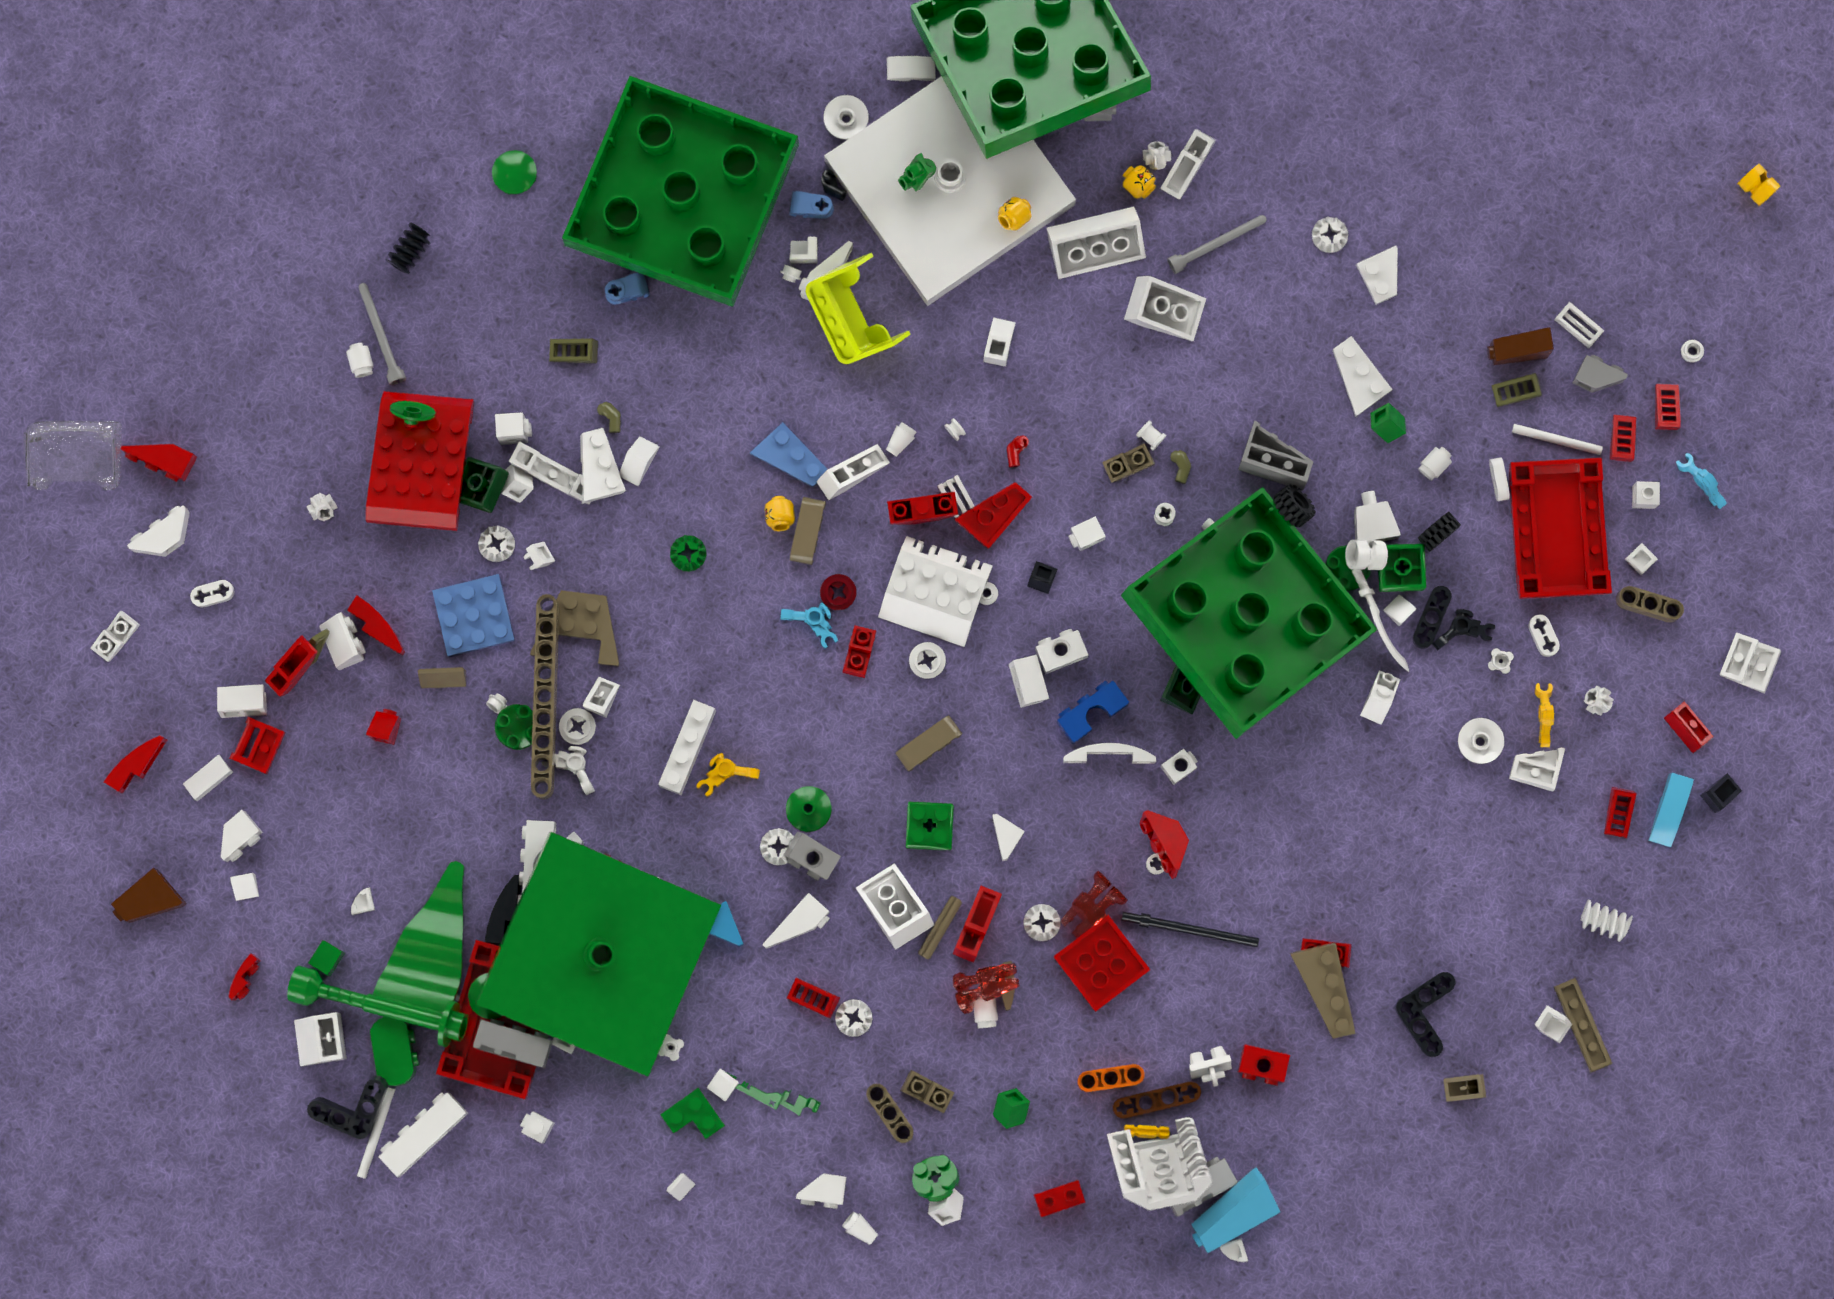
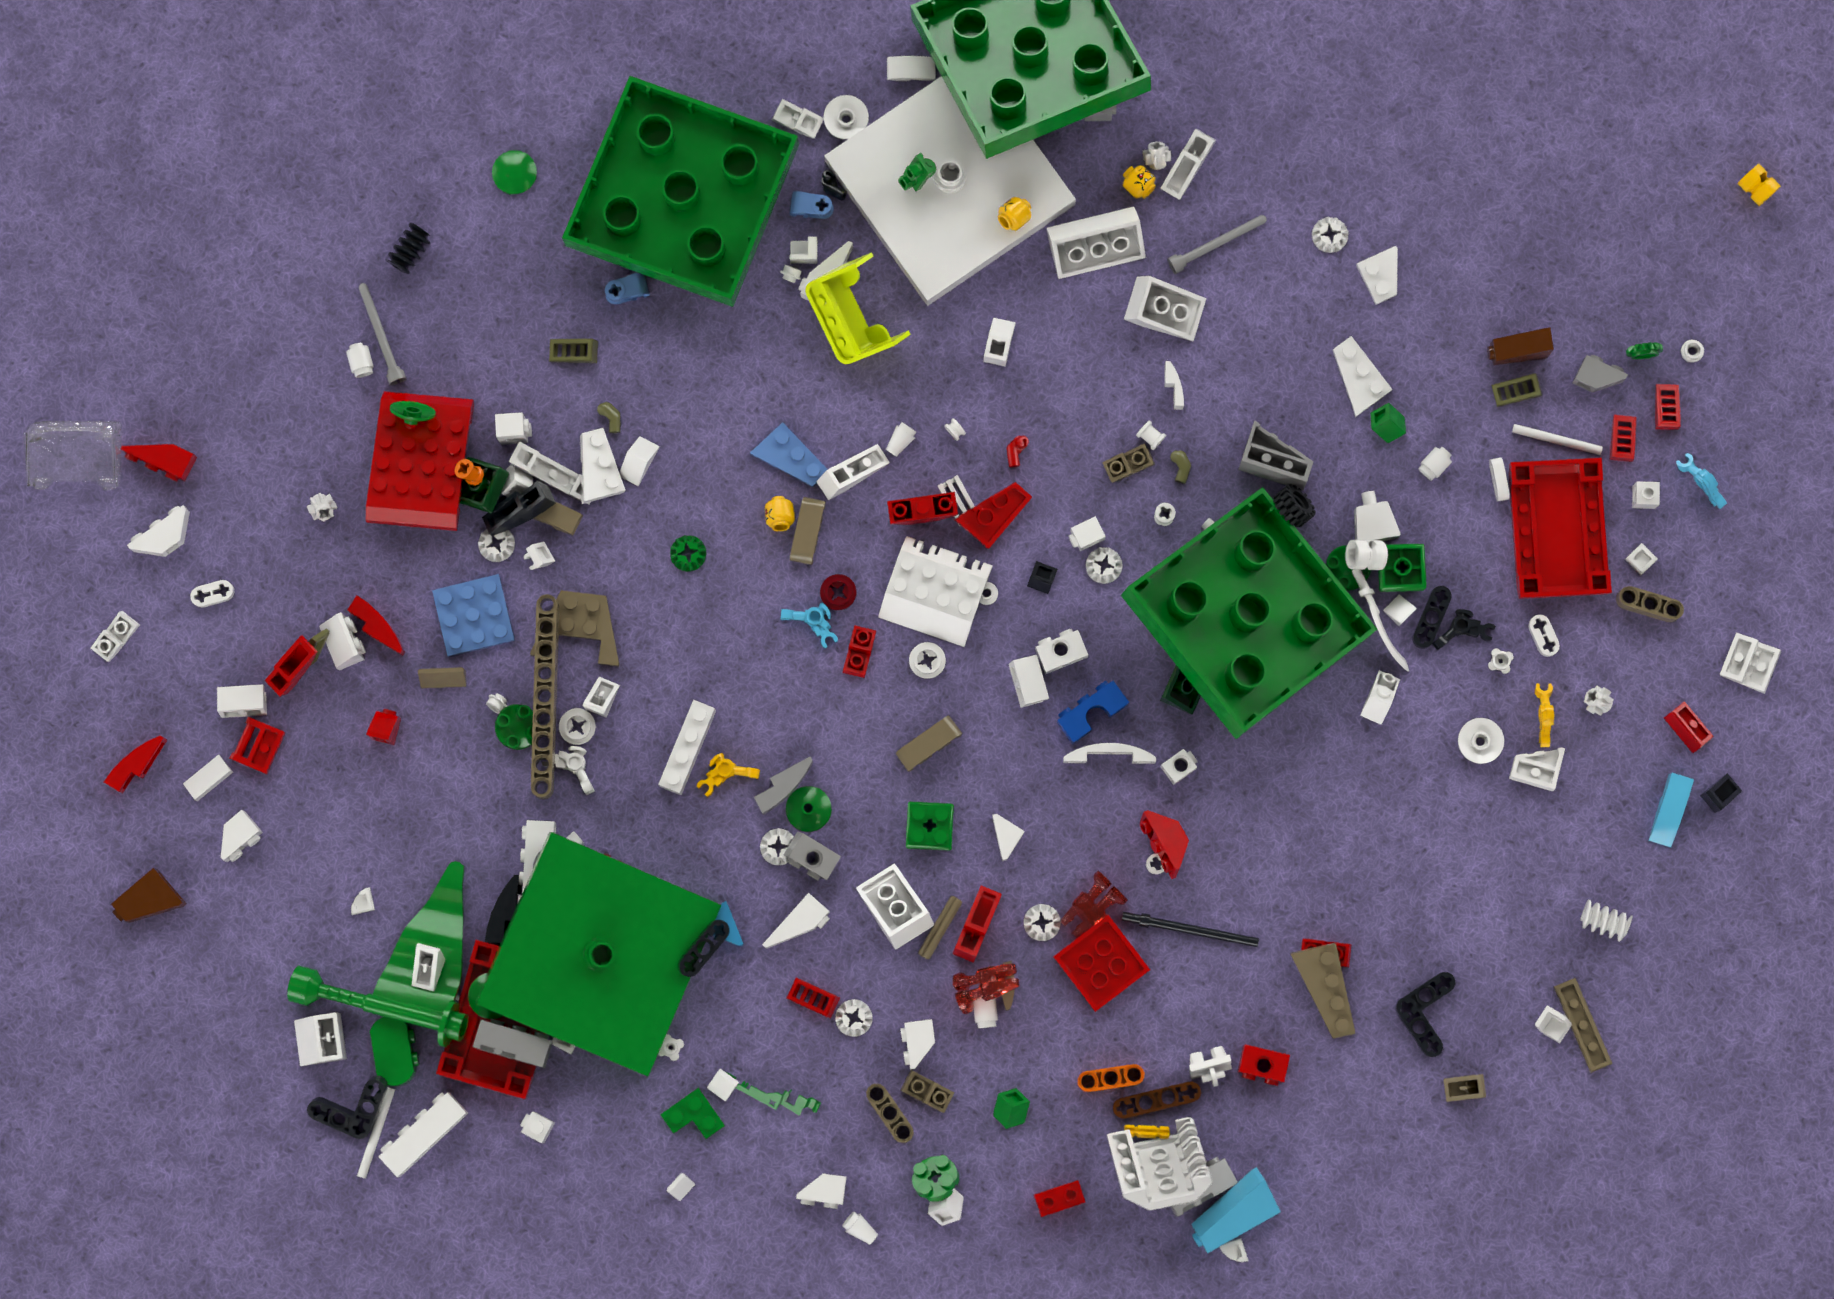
red slope [228,953,261,1001] -> none
white slope [230,873,259,901] -> none
green panel [308,940,345,976] -> none
black tyre [1418,512,1461,552] -> none
white tile [1554,302,1604,348] -> none
red slope [1604,787,1637,838] -> none
none -> white slope [412,943,446,991]
none -> orange bush [455,459,484,486]
none -> black slope [482,480,556,536]
none -> dark tan slope [533,502,583,535]
none -> black beam [678,920,730,977]
none -> light grey slope [754,757,813,815]
none -> white slope [772,99,824,139]
none -> white slope [900,1019,935,1070]
none -> white gear [1086,547,1122,584]
none -> white slope [1165,361,1184,410]
none -> green gear [1626,342,1663,359]

